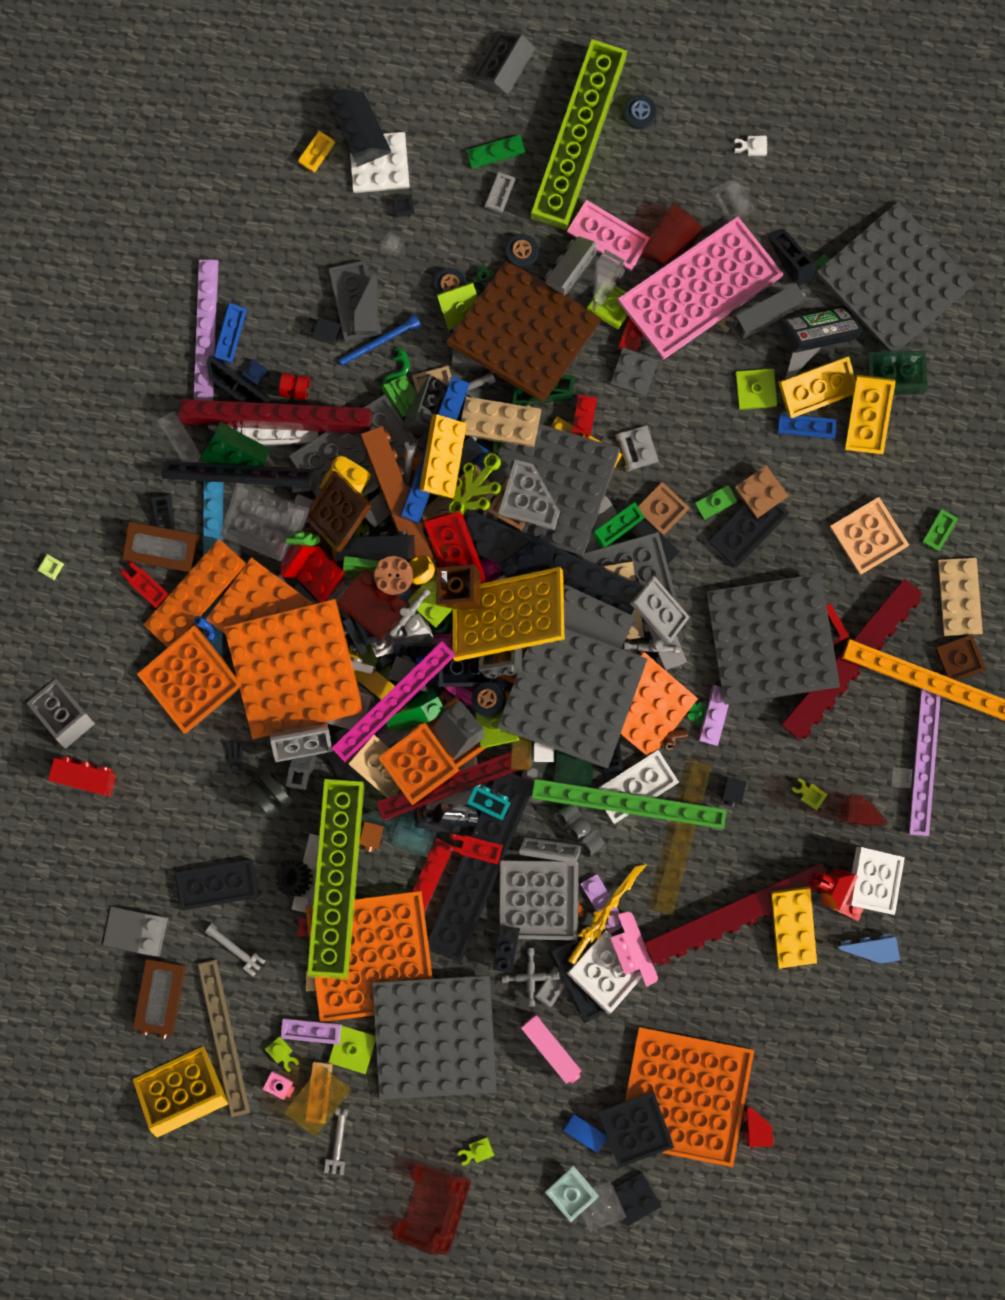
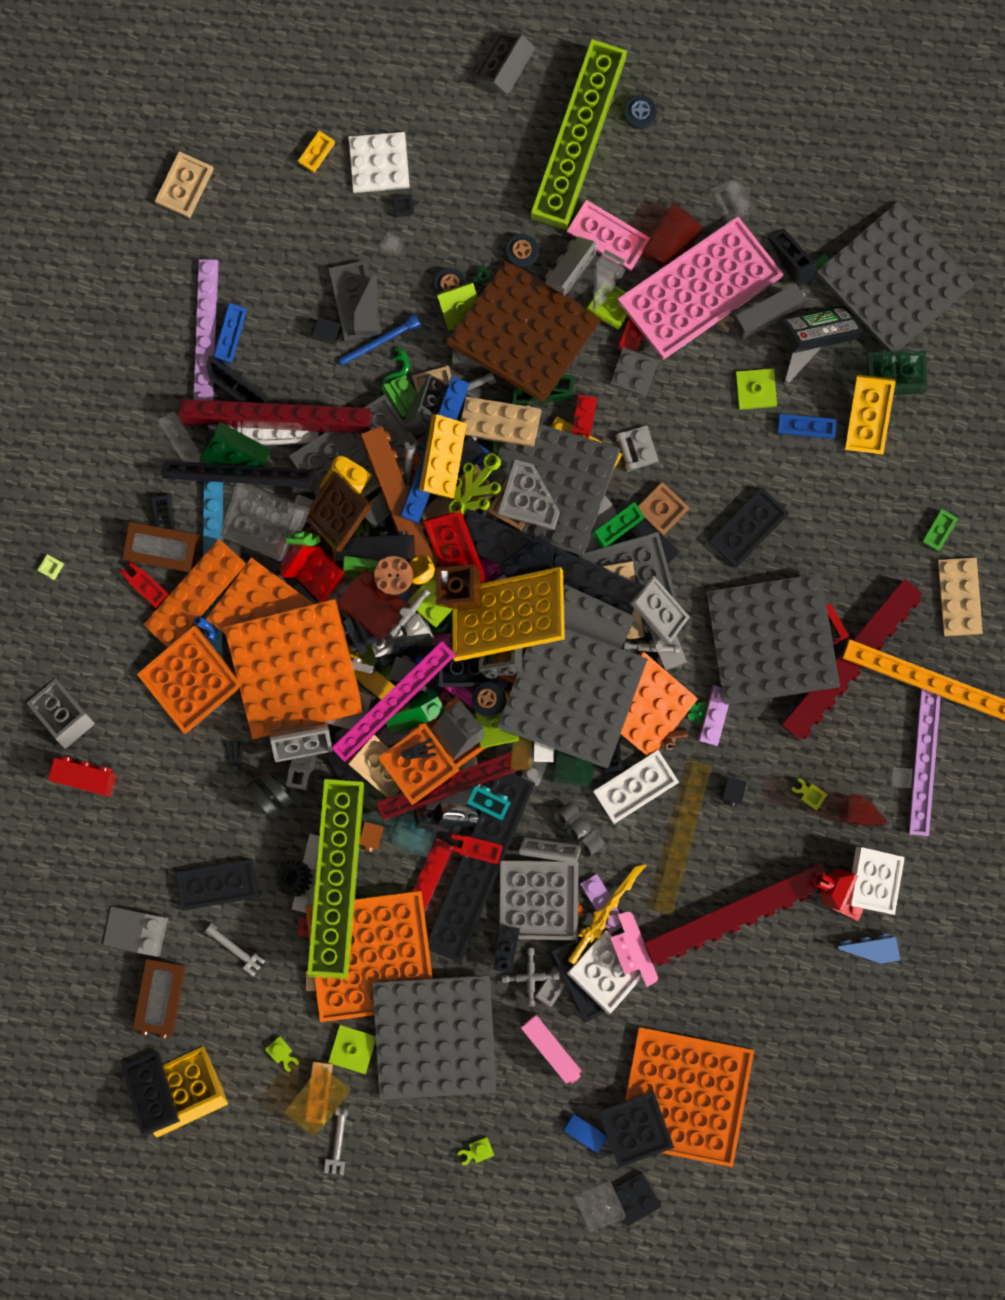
dark tan tile [197,959,250,1117] -> none
dark blue plate [242,359,269,386] -> none
bright pink brick [263,1070,295,1100] -> none
red wheel [279,372,310,401] -> none
lavender plate [281,1018,341,1044] -> none
black slope [326,89,392,167] -> none
clear red windscreen [392,1162,471,1255] -> none
green plate [466,135,525,169] -> none
light grey plate [485,172,516,214] -> none
bright green plate [532,779,727,829] -> none
light aqua tile [545,1166,599,1222] -> none
bright green plate [695,485,738,520] -> none
white plate [734,136,767,156] -> none
medium nougat plate [735,465,788,519] -> none
red slope [742,1106,773,1147] -> none
yellow plate [770,886,817,968] -> none
yellow plate [779,356,856,418] -> none
light nougat plate [830,497,909,575] -> none
reddish brown plate [935,635,986,681] -> none
none -> black plate [122,1050,180,1137]
none -> tan plate [155,151,214,219]
none -> black piece [401,738,437,759]

